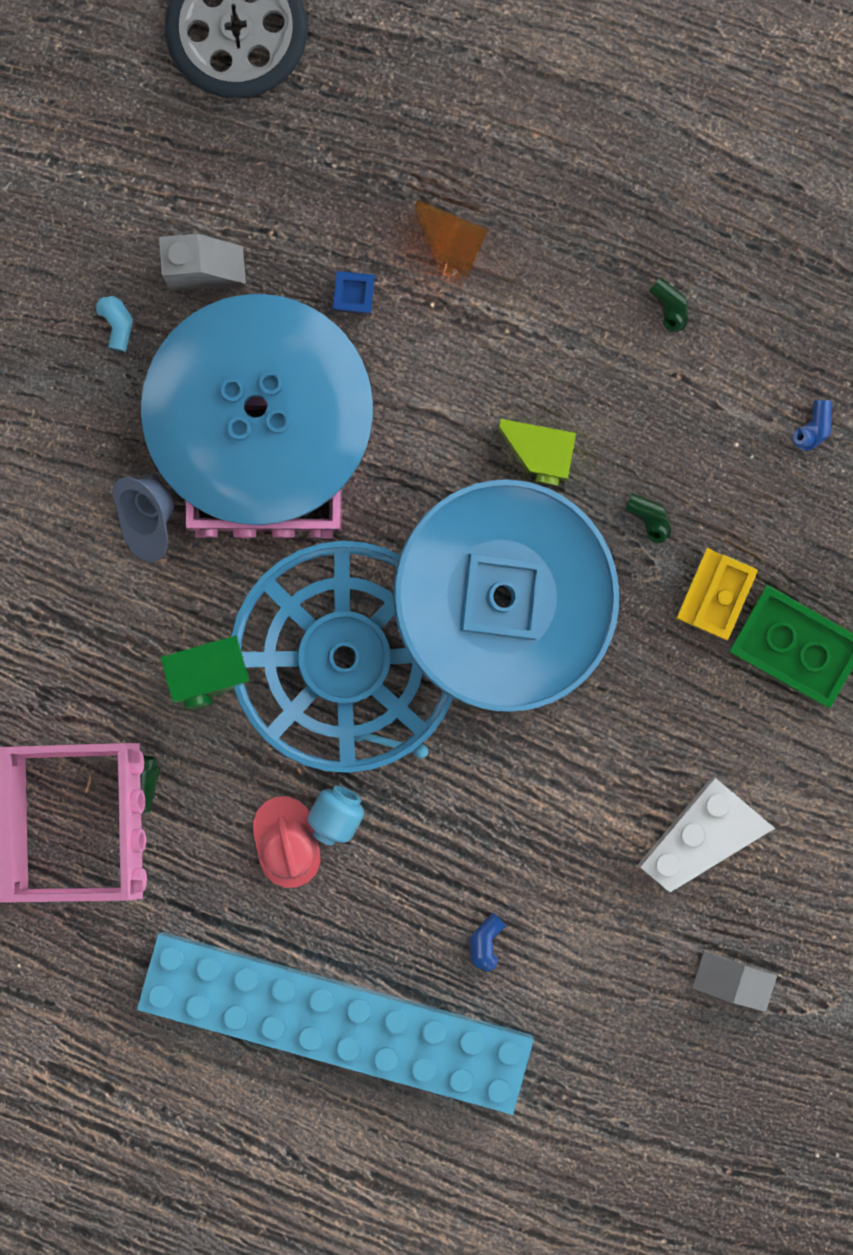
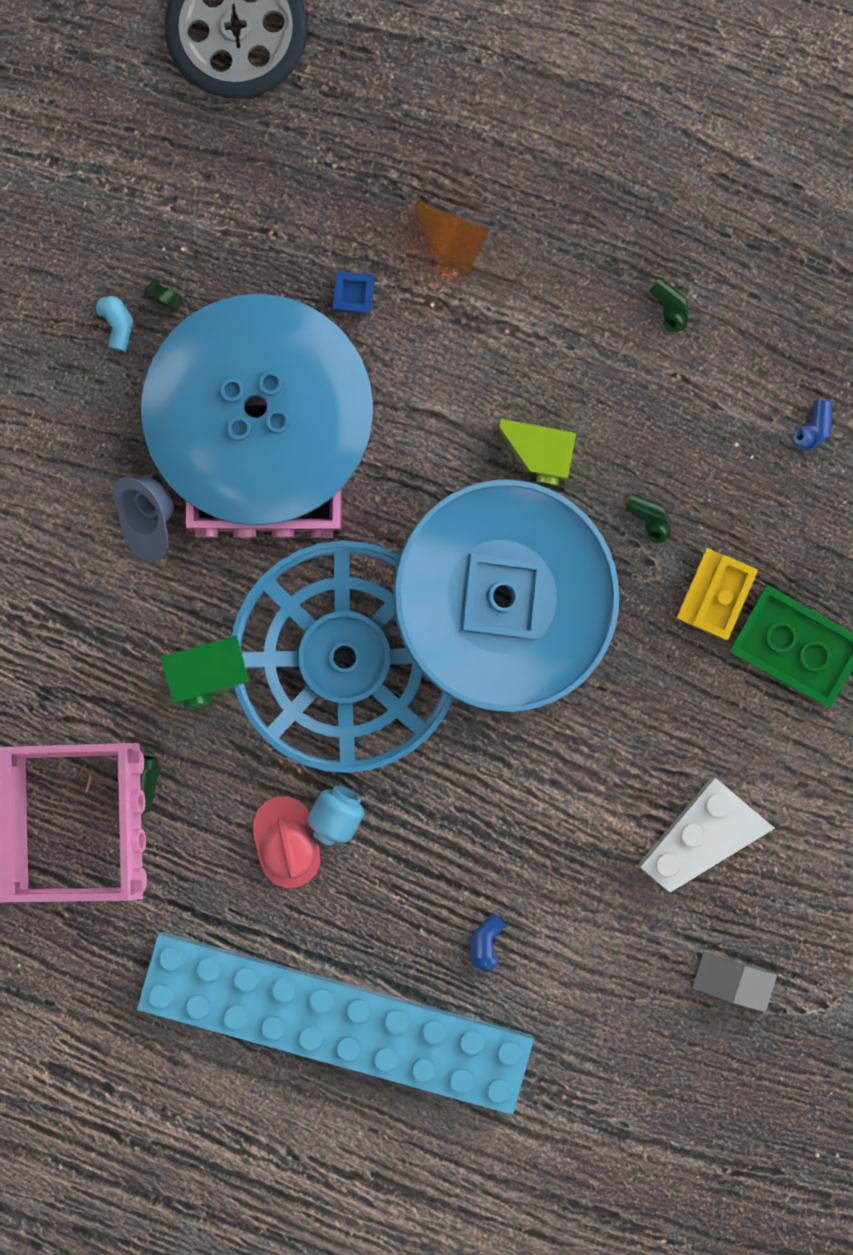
light grey slope [159,234,246,291] -> none
medium azure hinge [354,734,428,759] -> none
none -> dark green tile [144,281,183,313]

